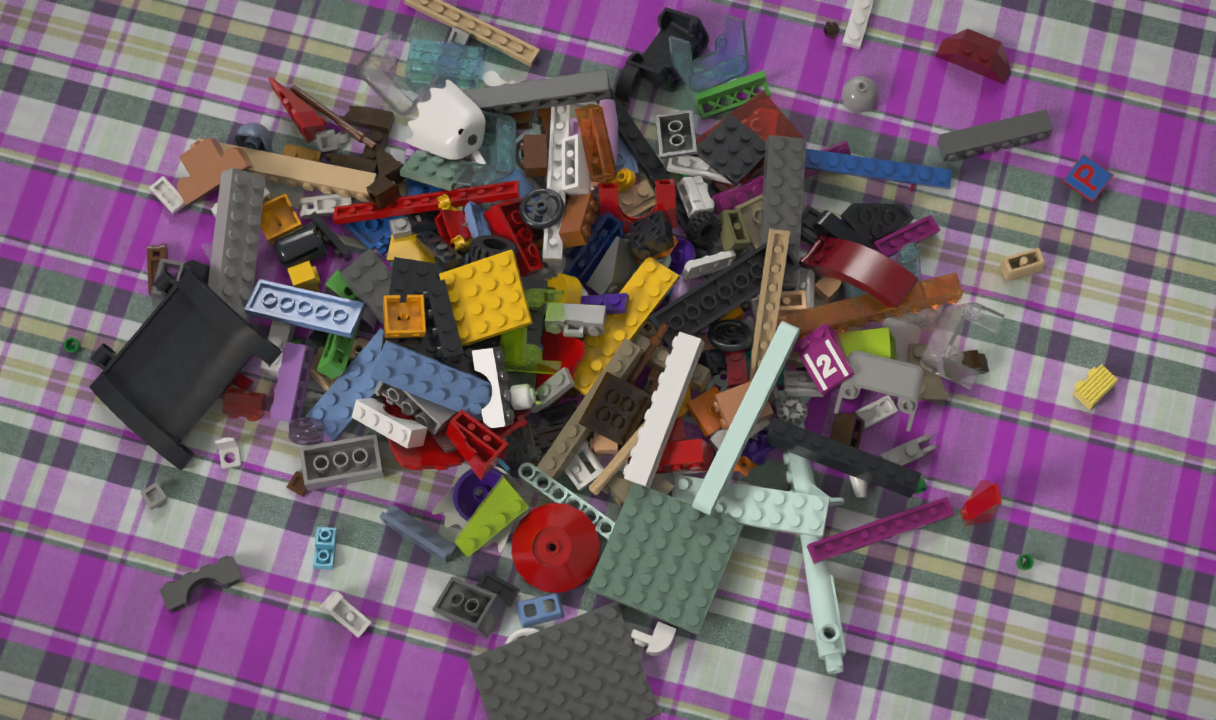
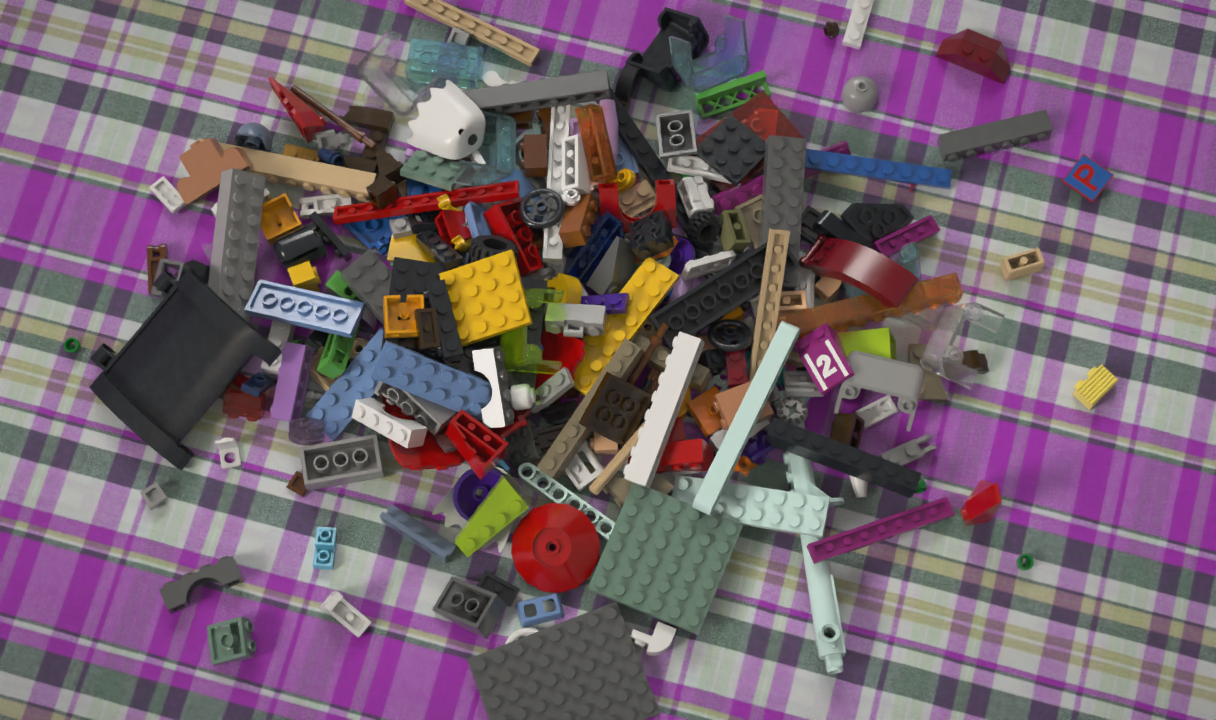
none -> sand green plate [207,617,257,666]
none -> dark blue plate [241,372,276,398]
none -> dark blue cone [318,148,344,167]
none -> dark brown plate [414,308,440,350]
none -> white plate [562,189,581,206]

